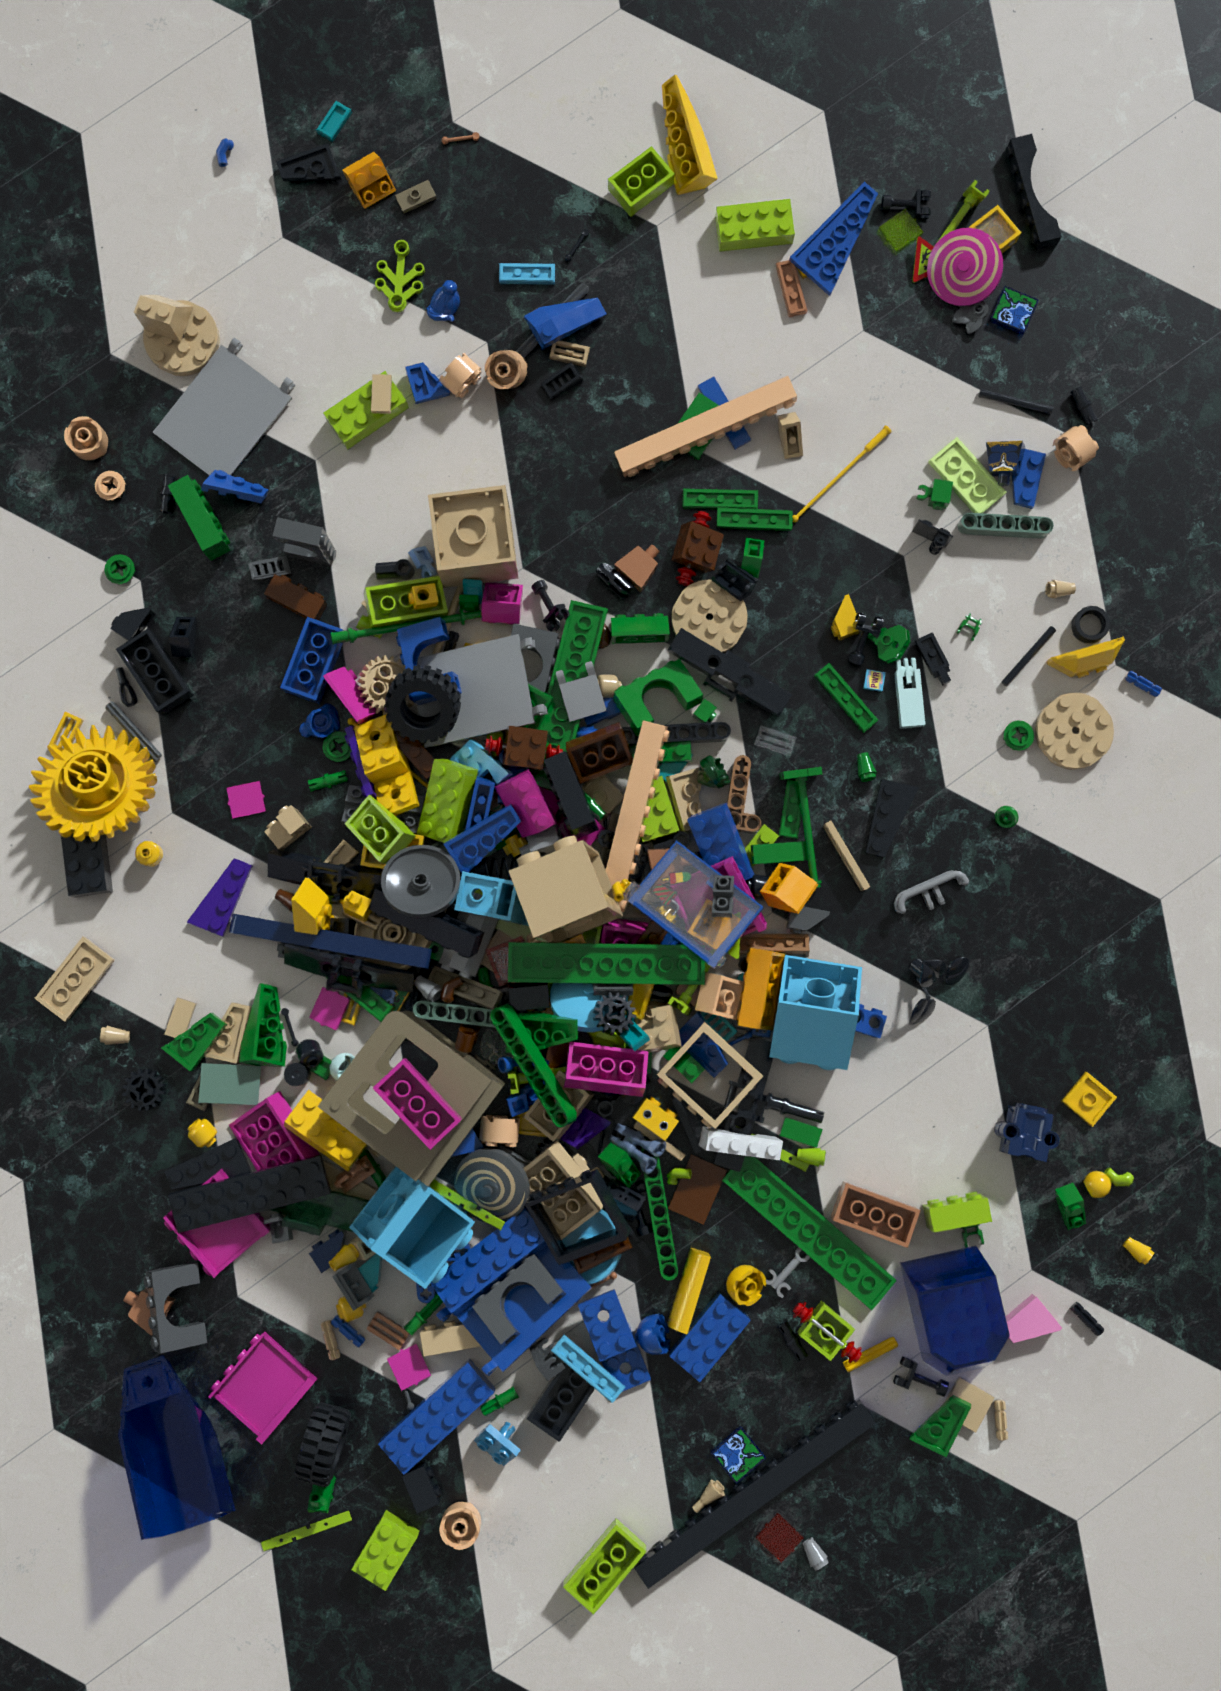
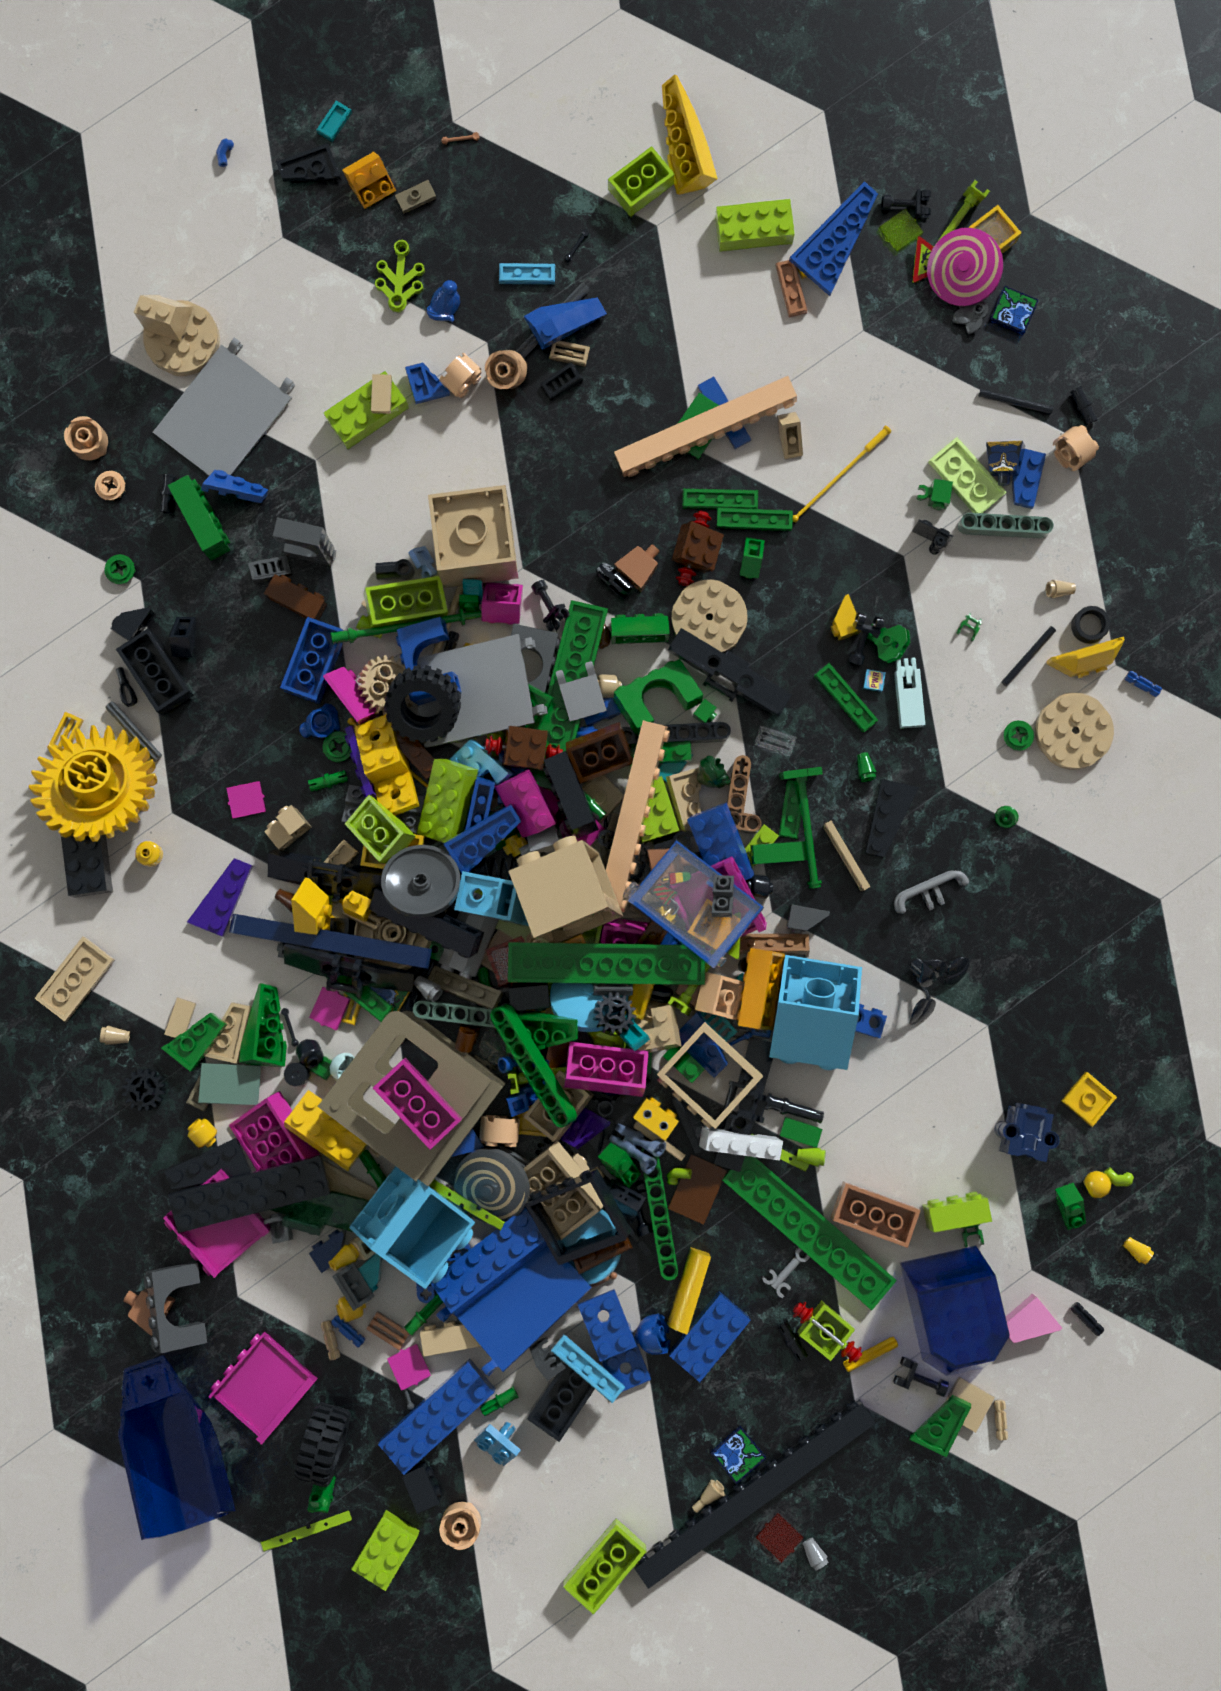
nougat hinge [334,1155,376,1193] -> none
yellow brick [408,583,439,610] -> none
reddish brown arm [441,976,464,1004] -> none
dark grey arch [472,1254,566,1347] -> none
yellow arm [611,879,631,902] -> none
black hinge [711,558,758,602] -> none
yellow cylinder [726,1265,766,1306] -> none
light orange slope [760,863,818,914] -> none
black hinge [915,632,951,686] -> none
black arch [1006,134,1062,250] -> none

